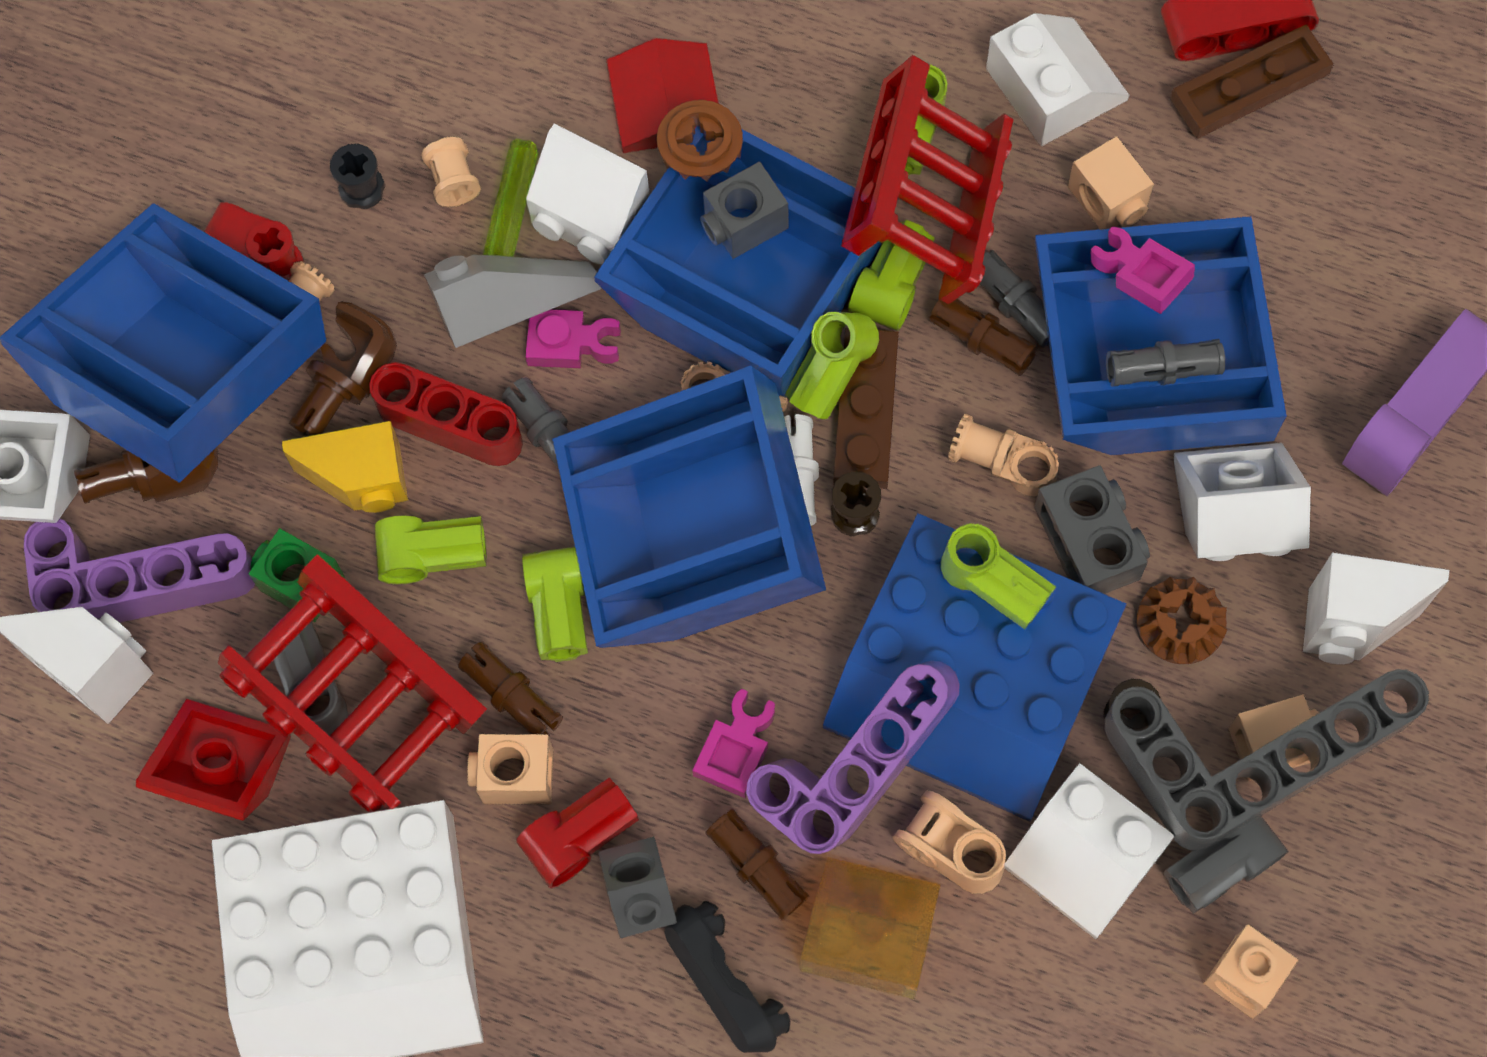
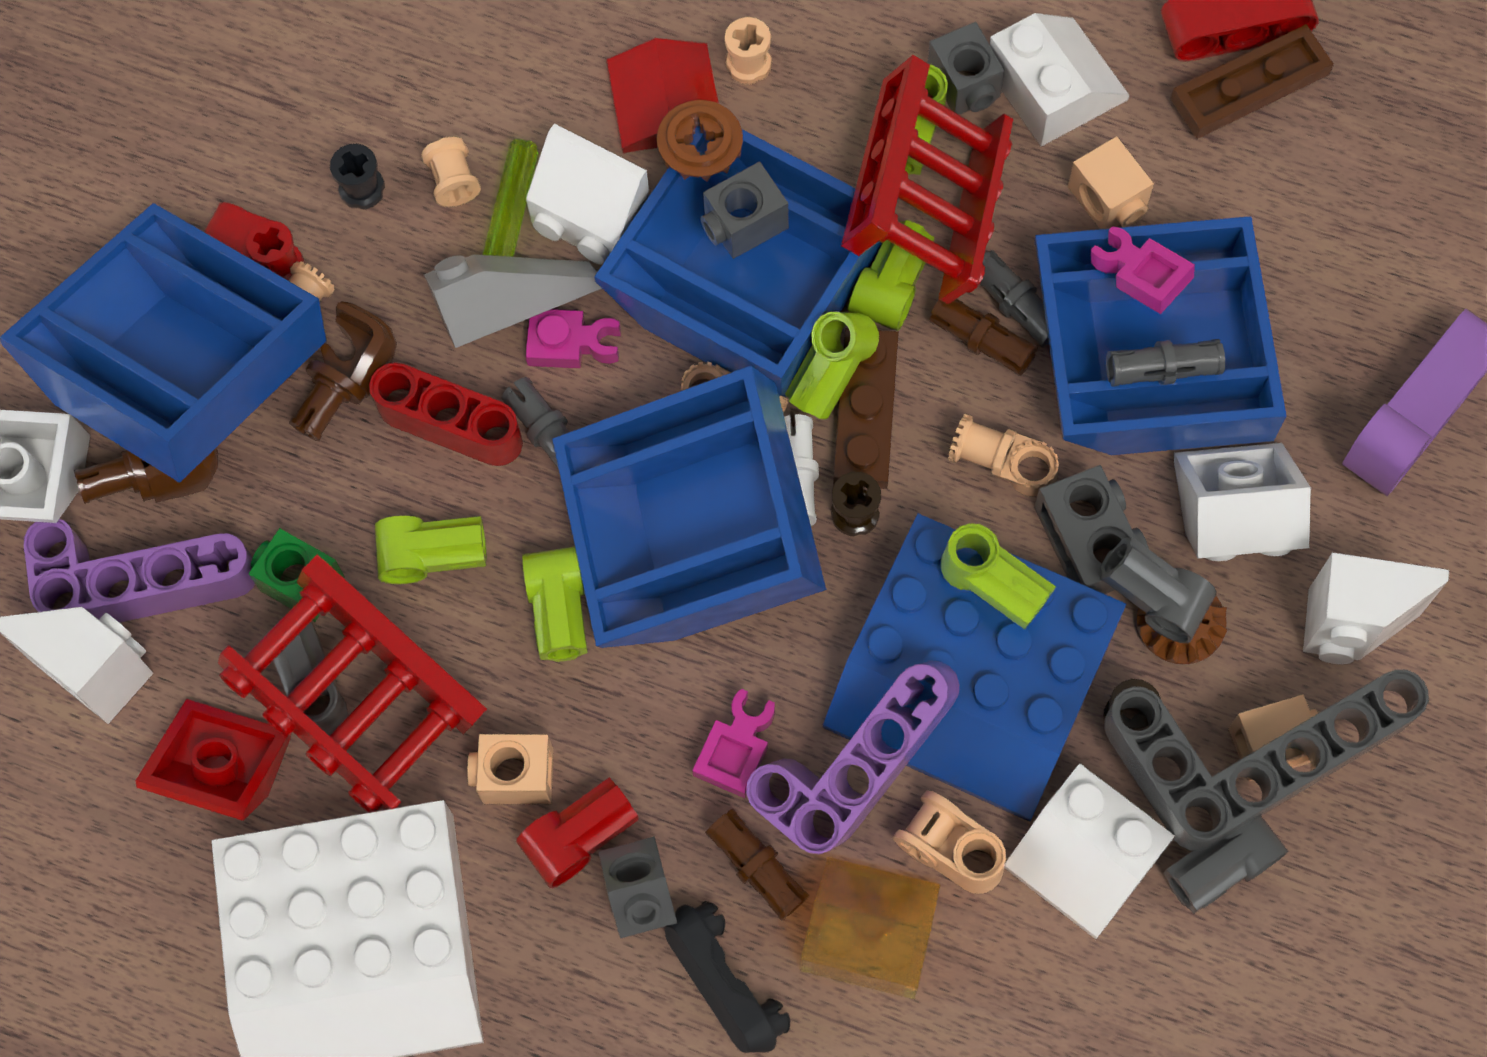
yellow slope [282,421,408,513] -> none
reddish brown pin [458,641,563,736] -> none
light nougat brick [1203,924,1298,1019] -> none
none -> light nougat bush [724,17,772,84]
none -> dark grey brick [928,22,1004,115]
none -> dark grey piece [1100,537,1217,643]

